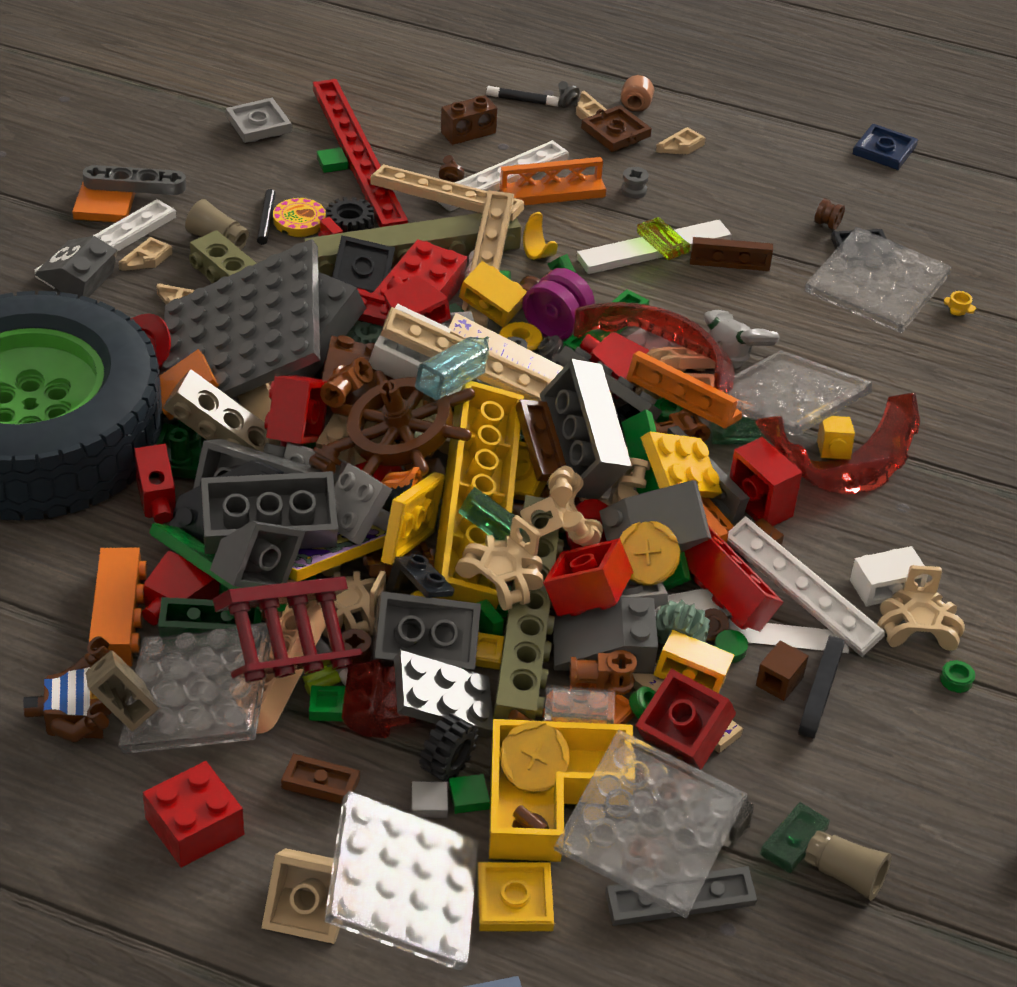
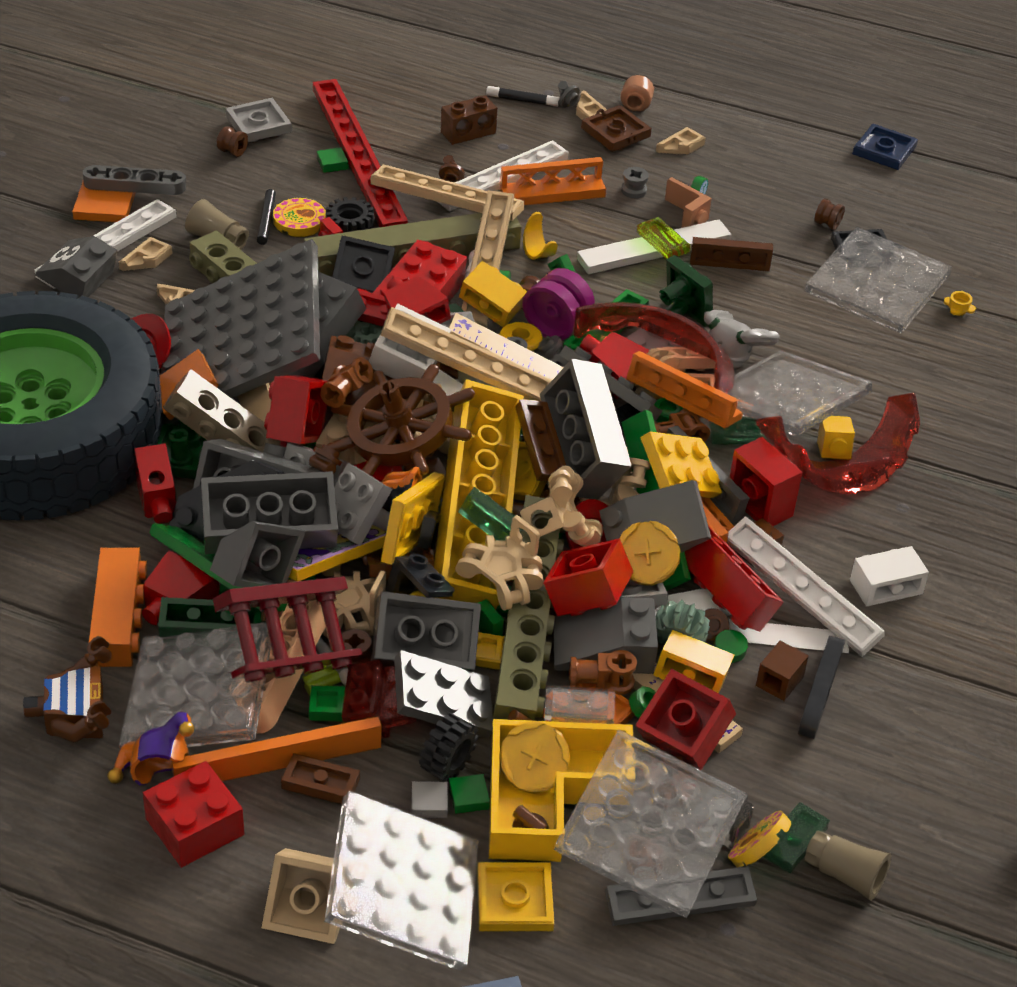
dark tan torso [85,650,159,732] -> none
clear light blue piece [415,336,490,400] -> none
tan piece [877,565,965,651] -> none
green tile [940,660,975,693] -> none
none -> piece [107,712,194,785]
none -> orange tile [171,717,382,781]
none -> reddish brown wheel [217,126,248,157]
none -> black tile [417,510,441,550]
none -> dark green plate [659,255,713,327]
none -> nougat bracket [665,177,712,228]
none -> green tile [691,176,708,194]
none -> yellow tile [728,810,791,868]

